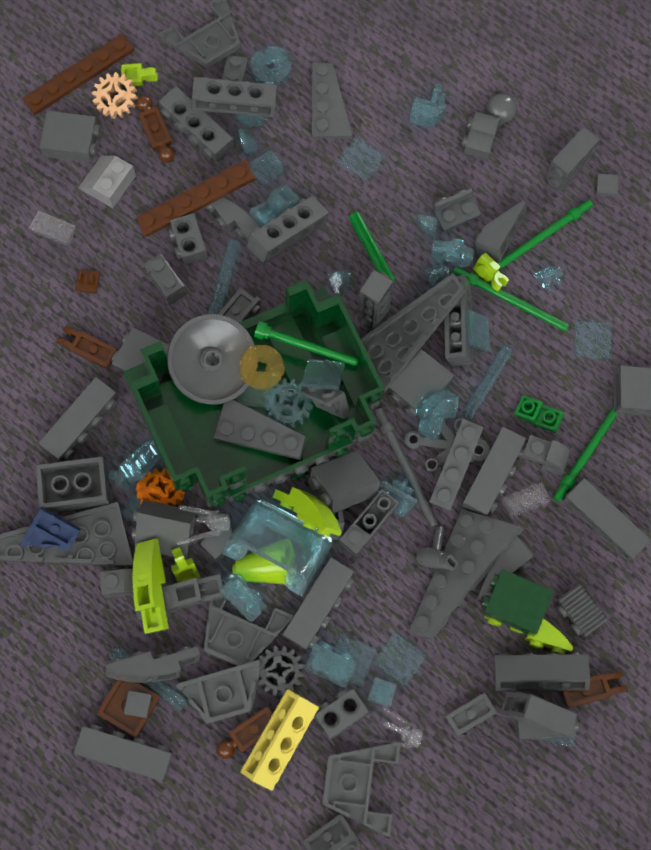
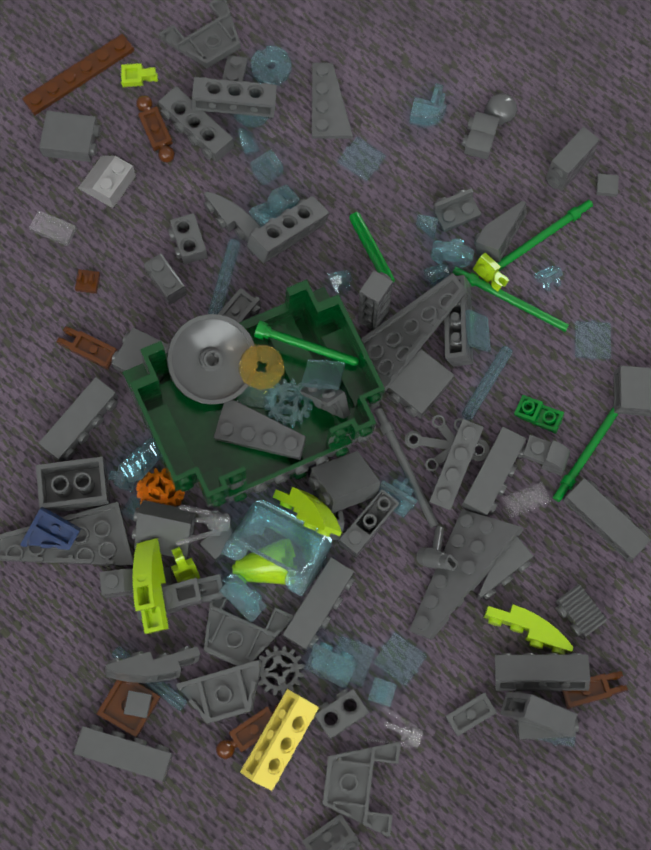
light nougat gear [92,72,138,119] -> none
reddish brown plate [136,159,257,237] -> none
clear light blue brick [415,389,459,440] -> none
dark green brick [481,569,554,637] -> none

